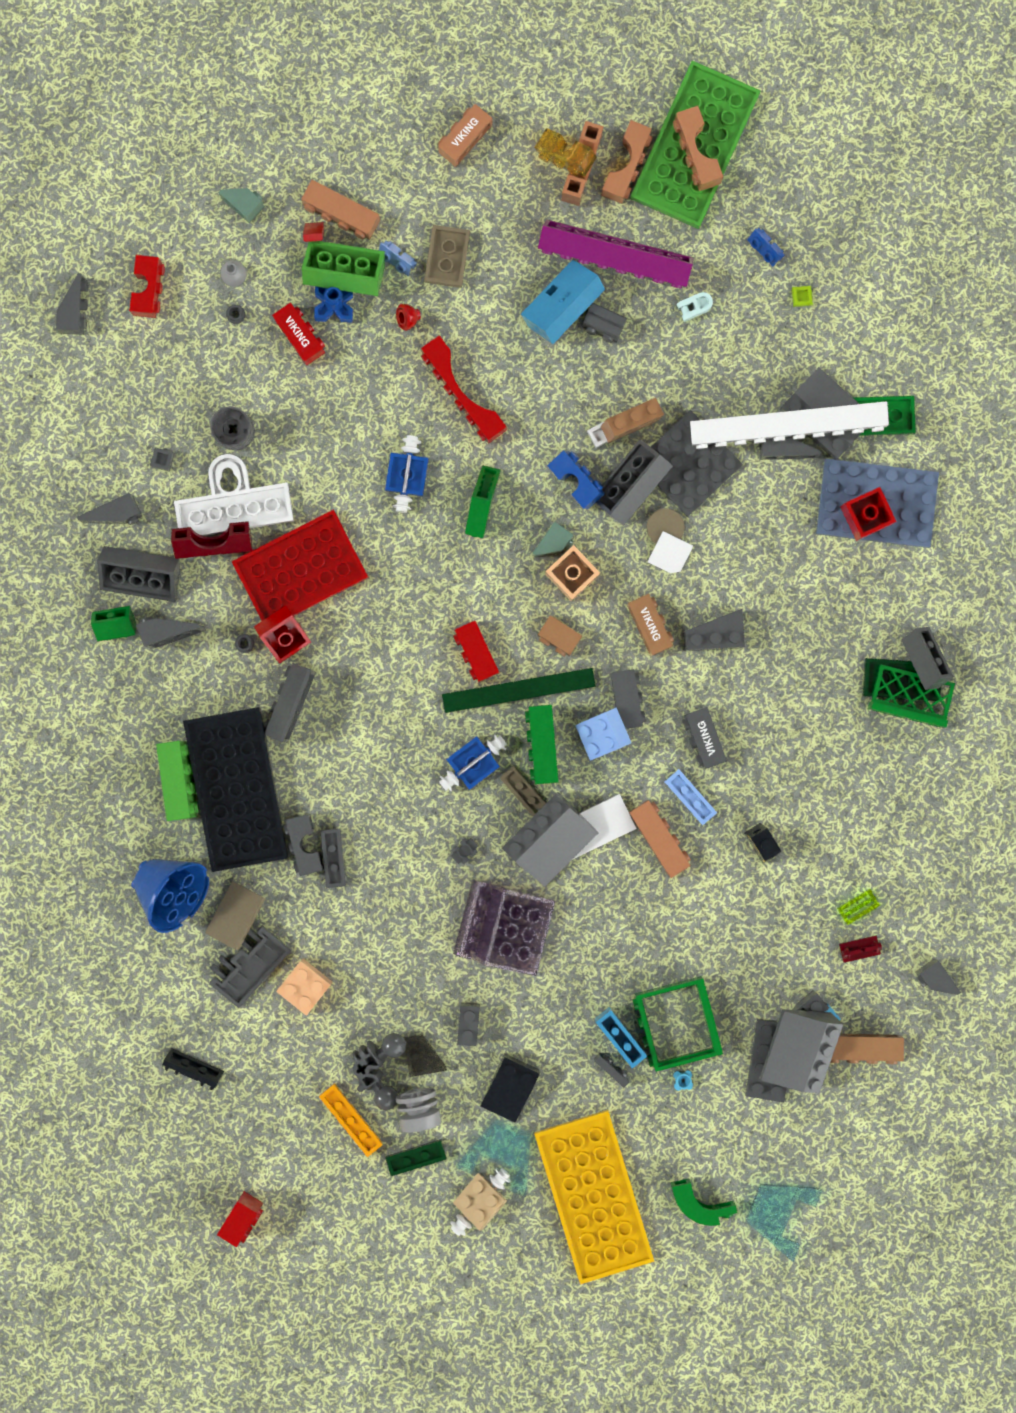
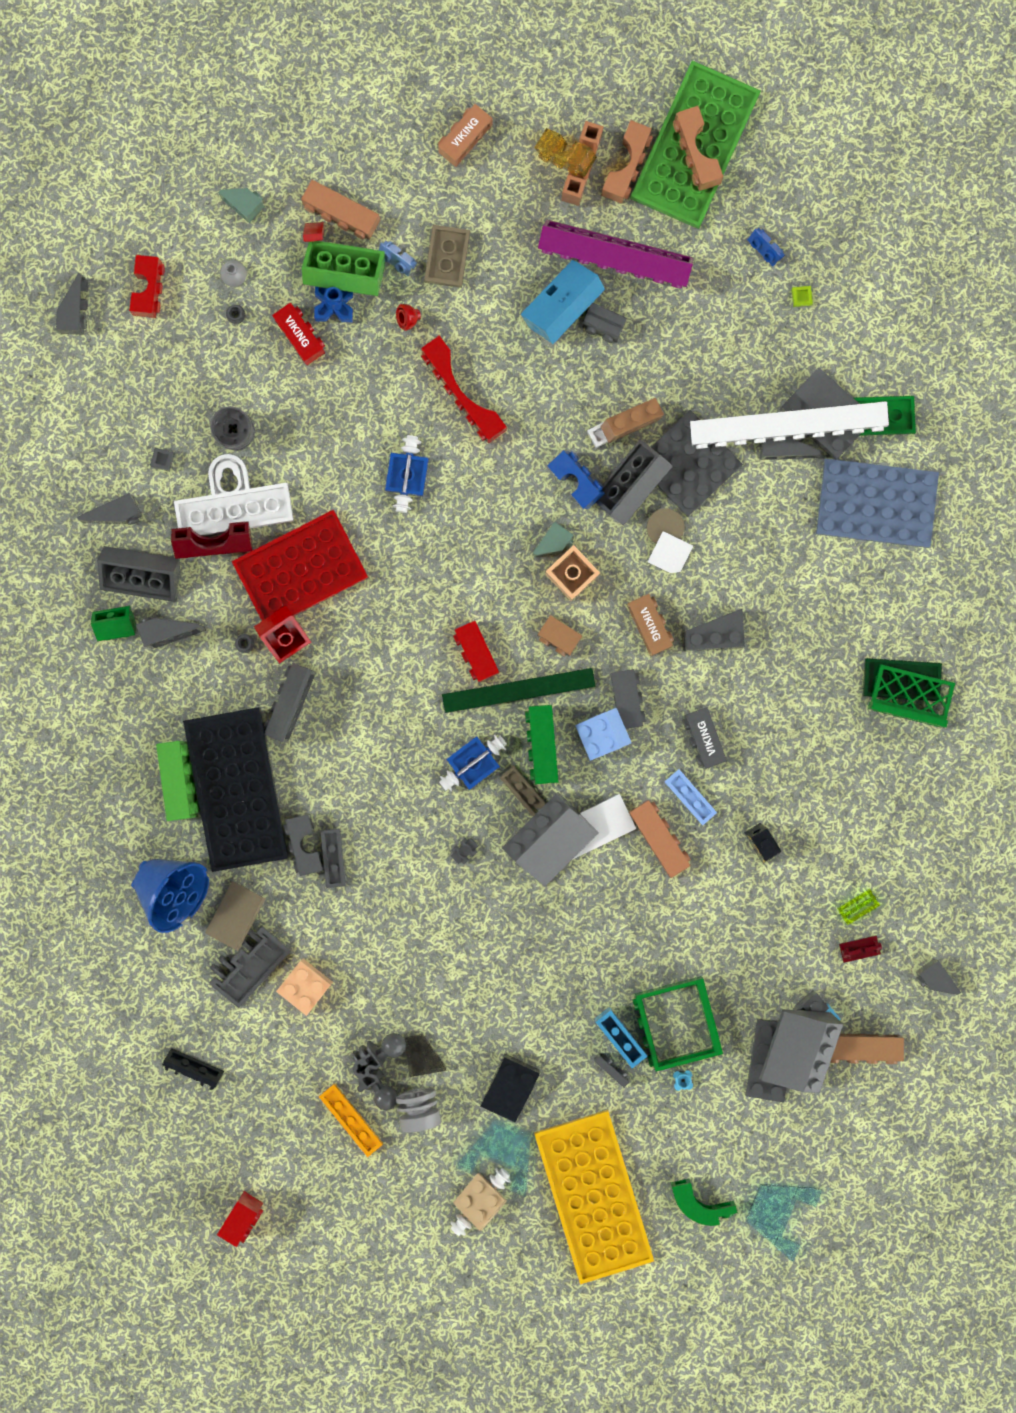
dark green plate [385,1139,447,1176] -> none
clear purple slope [453,879,556,976] -> none
dark grey brick [457,1002,480,1046] -> none
green arch [465,465,501,538] -> none
light aqua plate [676,292,713,322] -> none
red brick [840,487,897,541] -> none
dark grey brick [901,627,954,690] -> none

